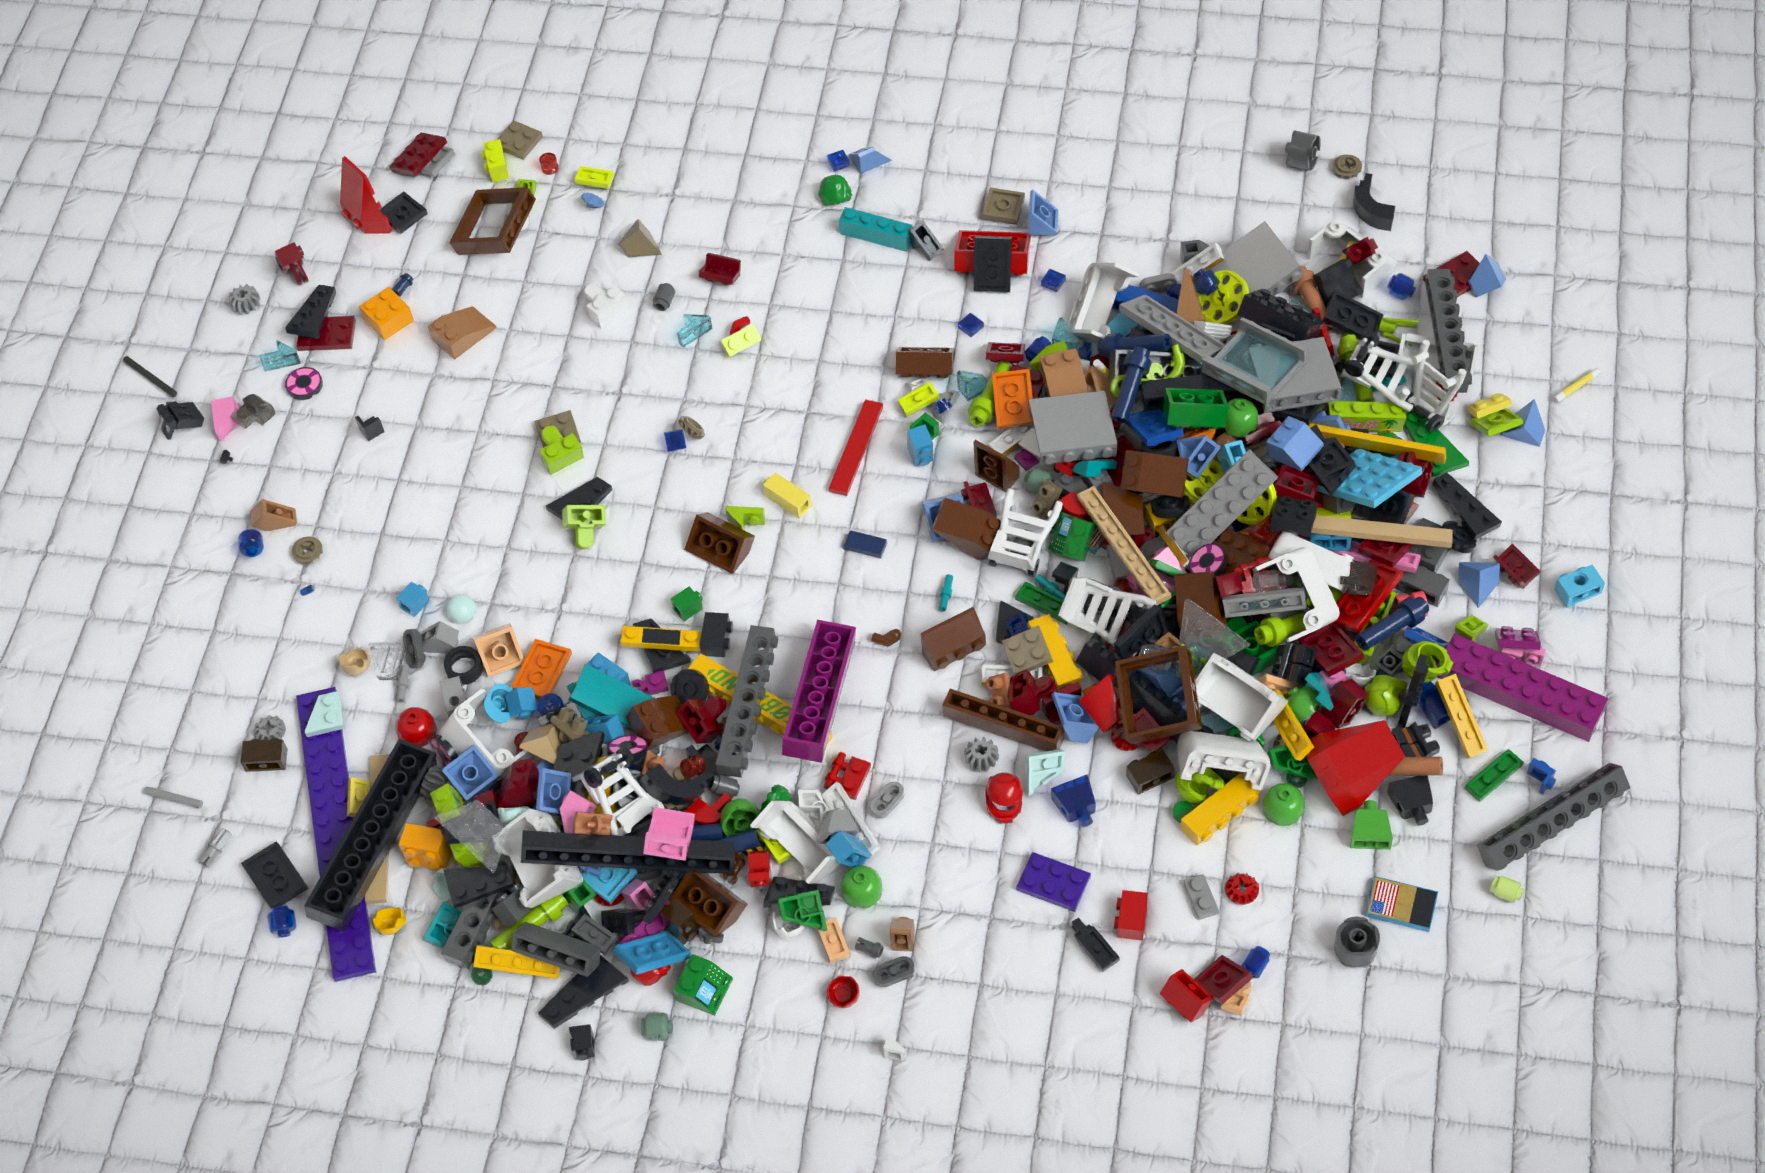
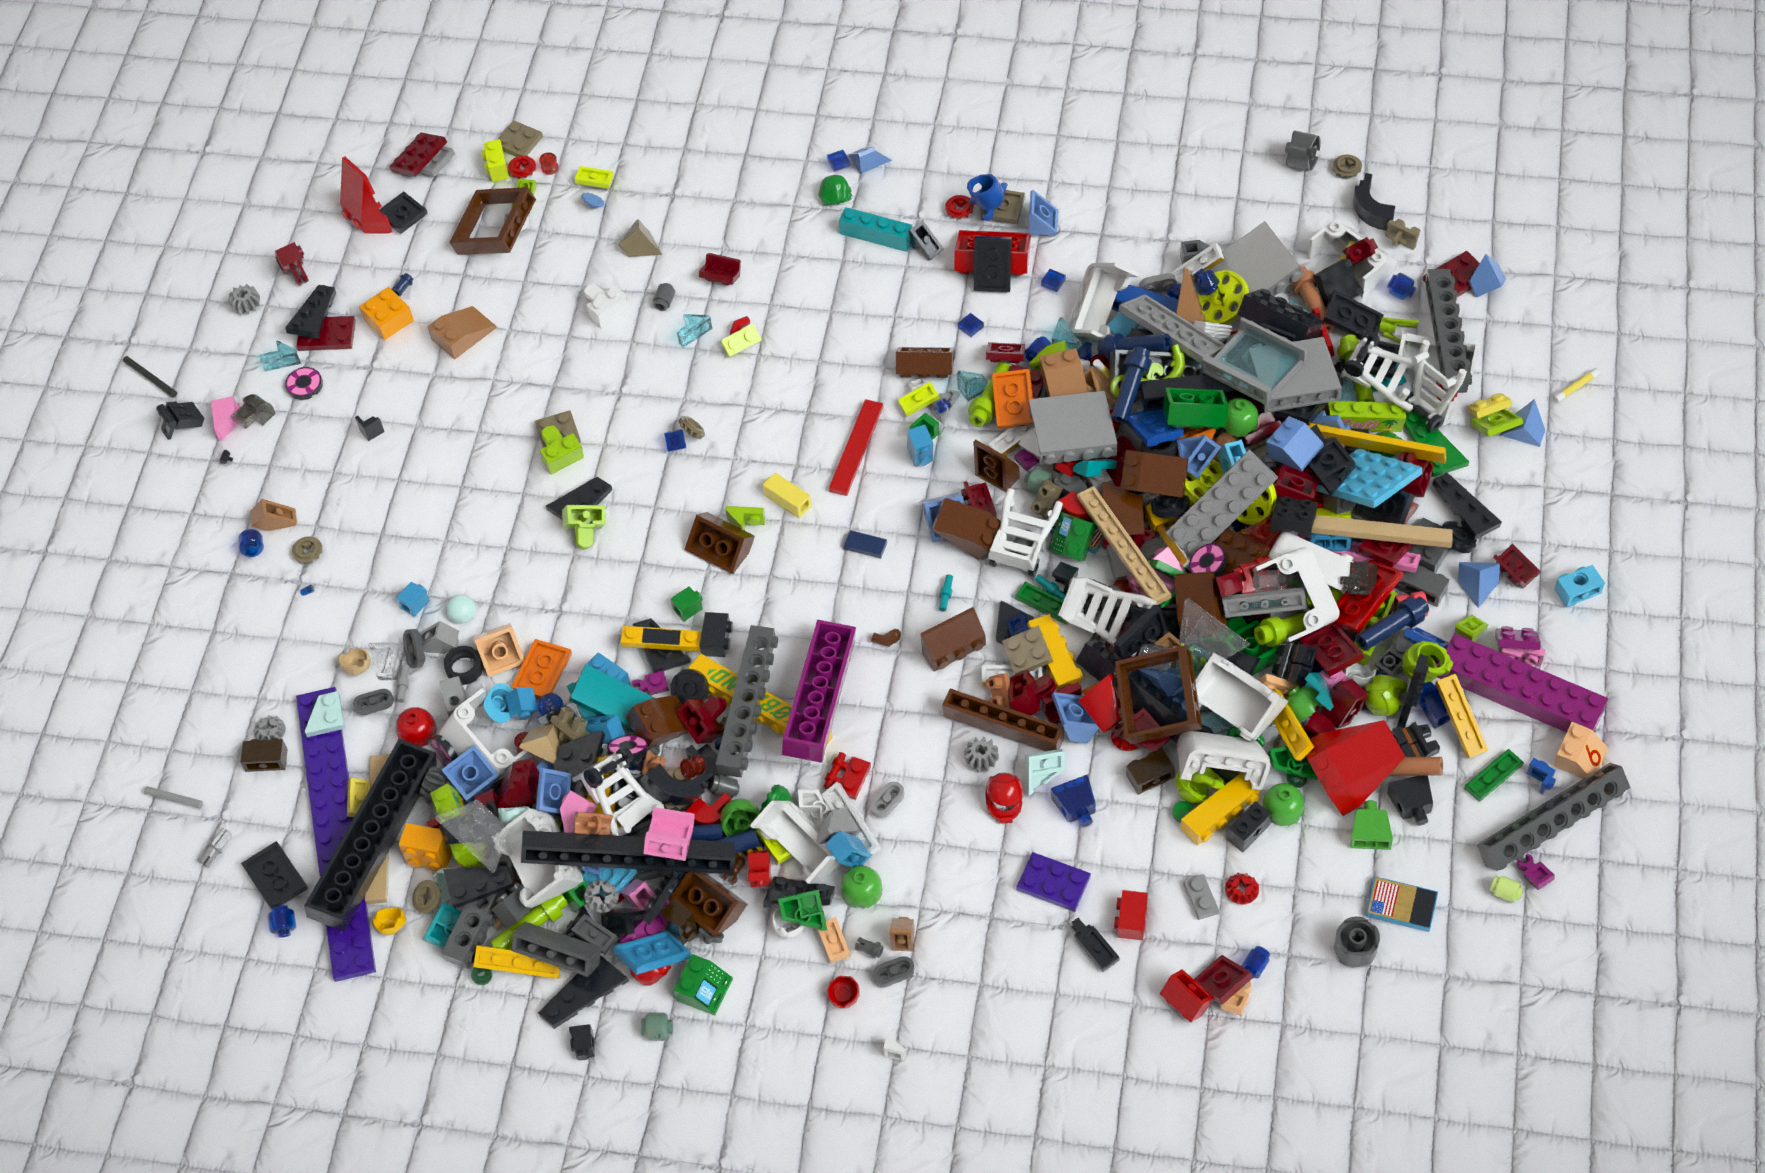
none -> dark grey plate [353,689,394,715]
none -> dark tan gear [412,880,442,914]
none -> red gear [508,155,536,179]
none -> light grey gear [585,879,619,913]
none -> red gear [945,195,974,220]
none -> blue piece [967,174,1008,221]
none -> black brick [1227,801,1272,852]
none -> dark tan hips [1385,219,1421,250]
none -> magenta plate [1517,854,1555,890]
none -> light nougat slope [1553,722,1608,779]

